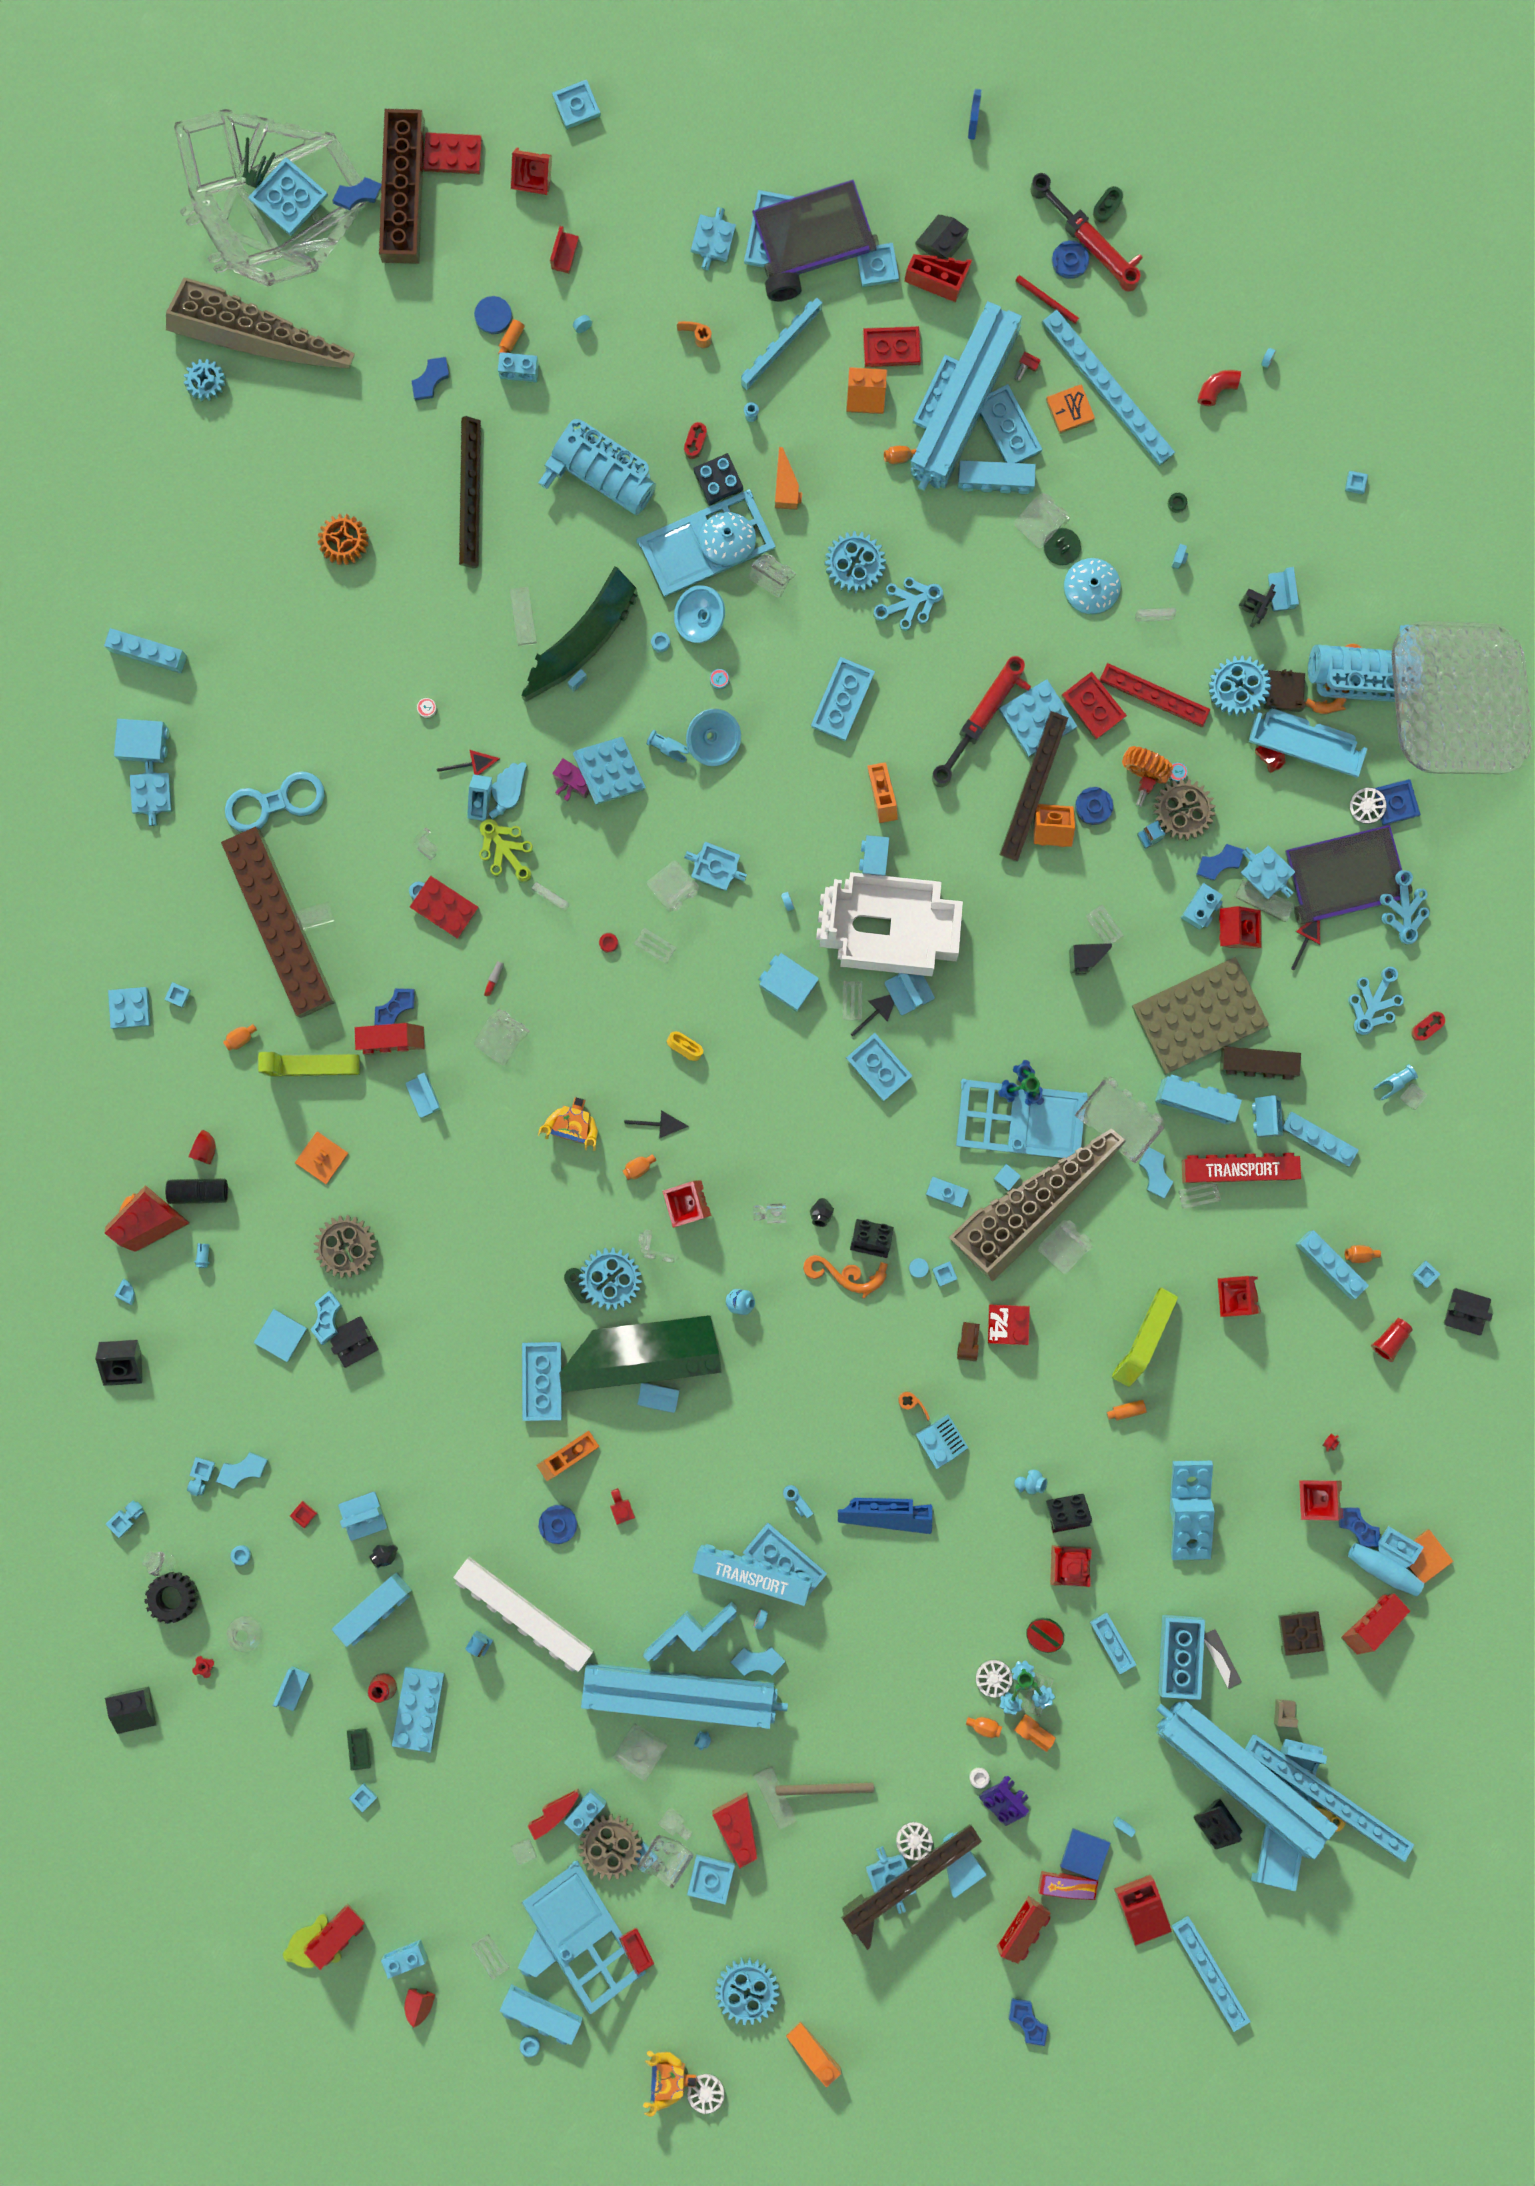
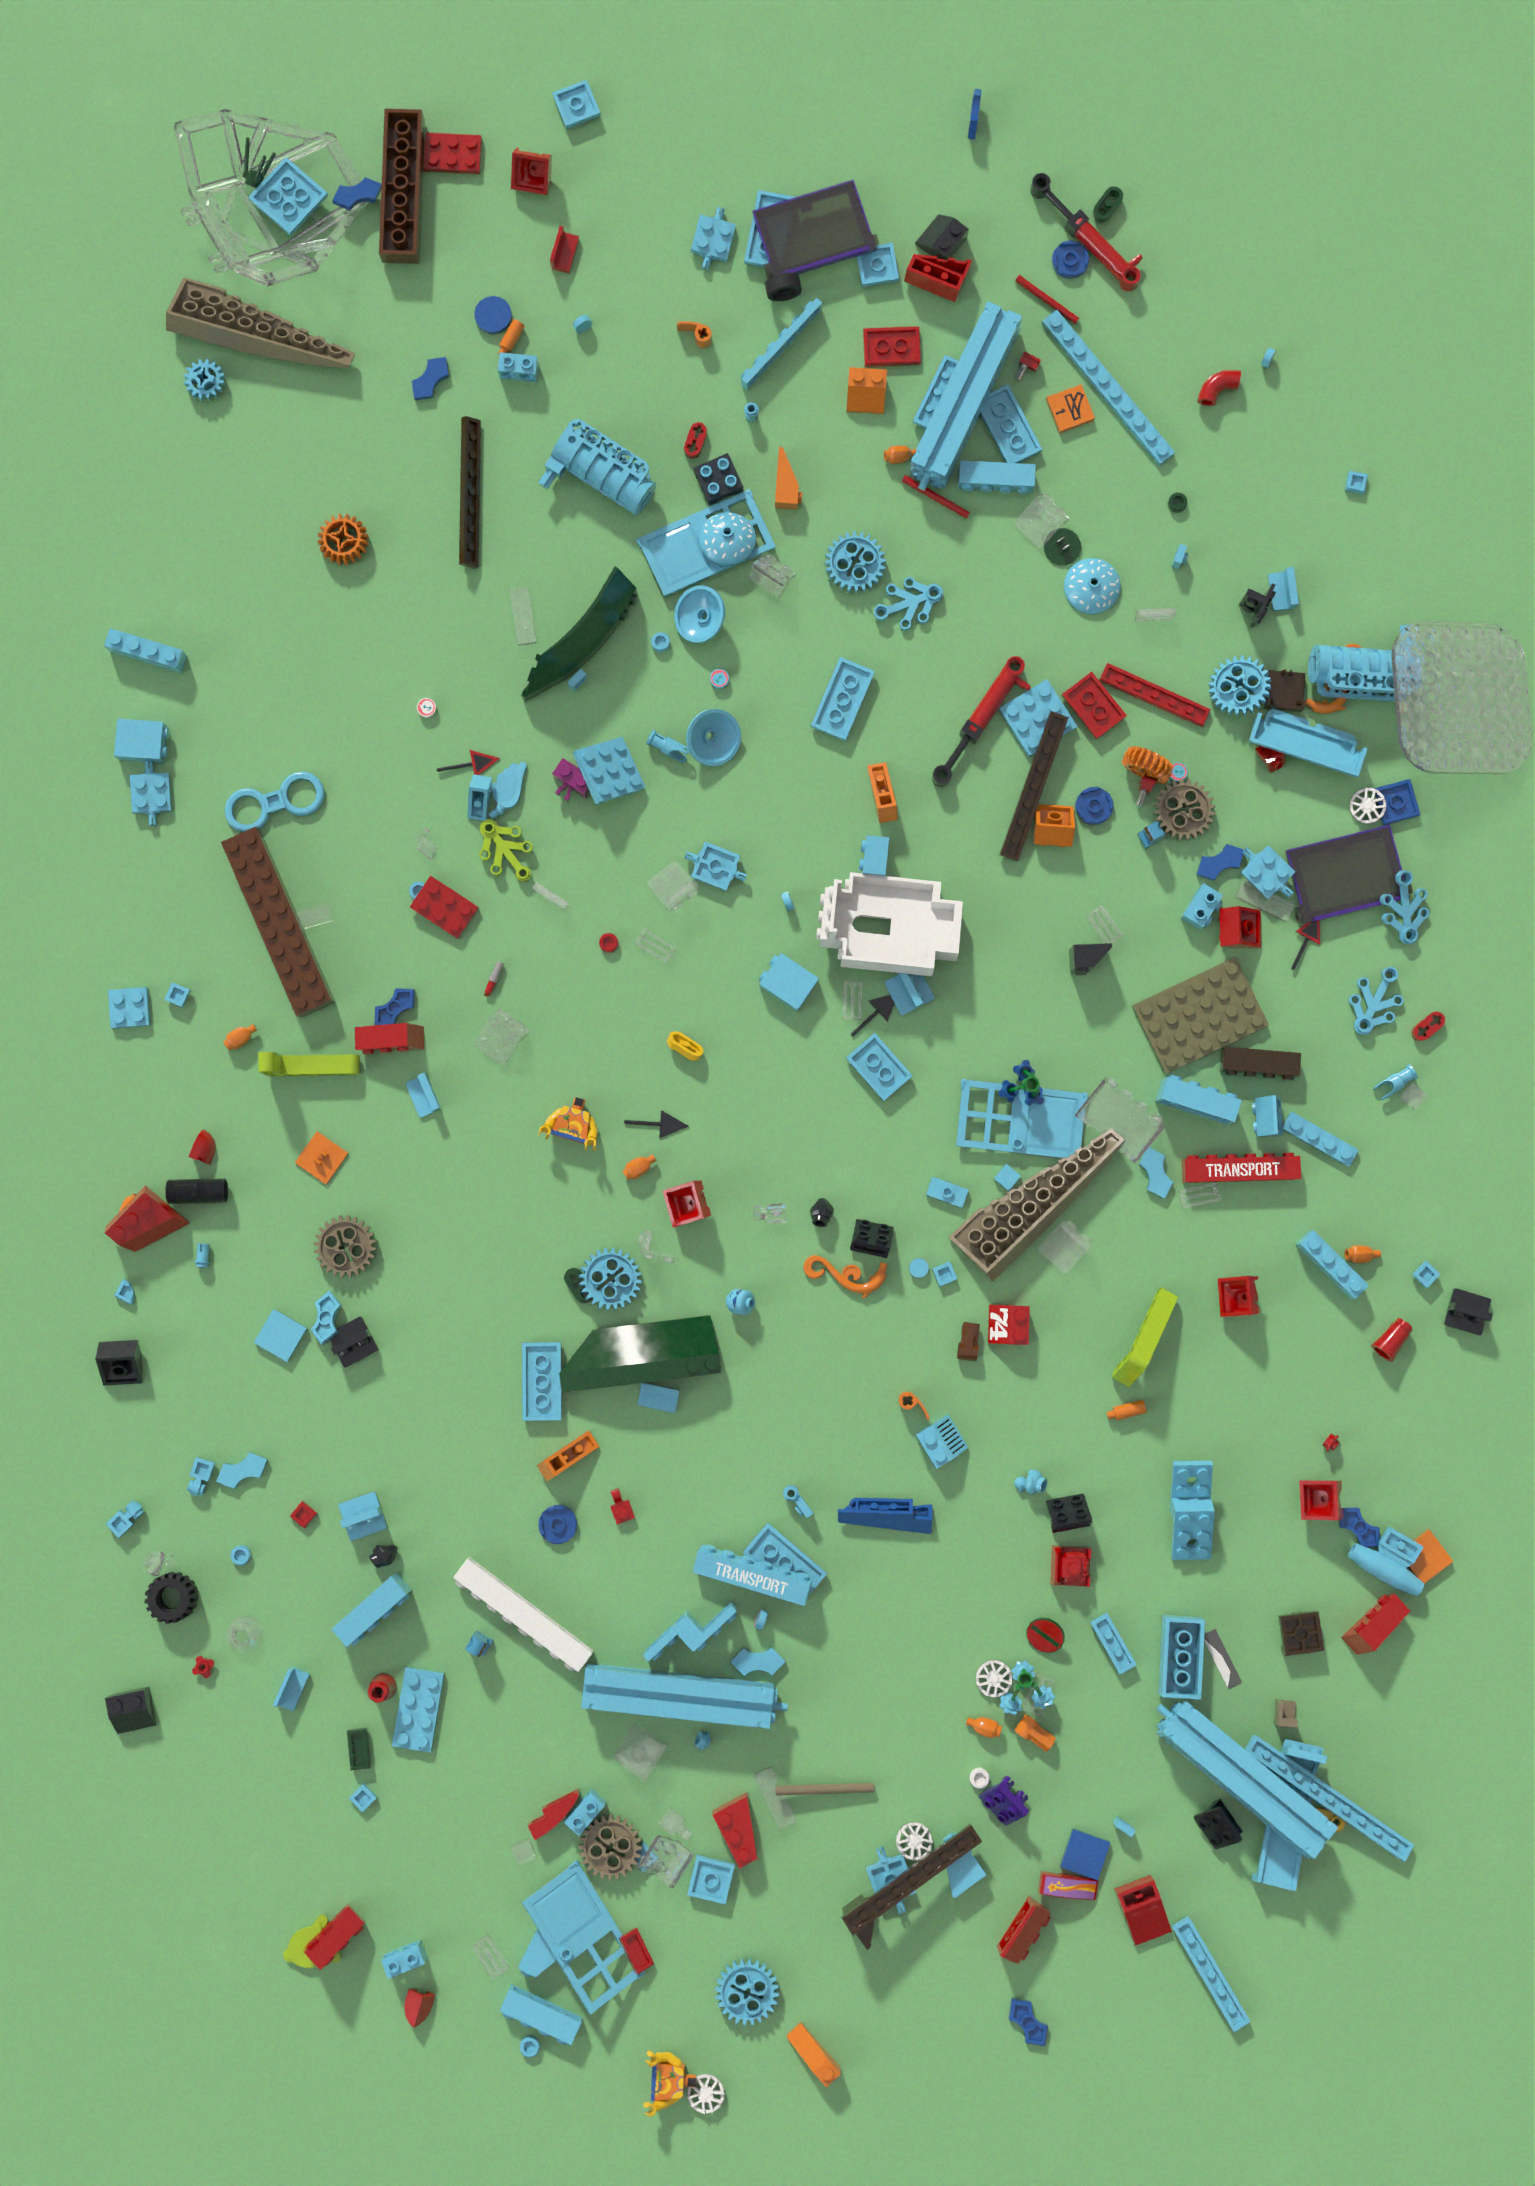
none -> red bar [902,475,970,519]

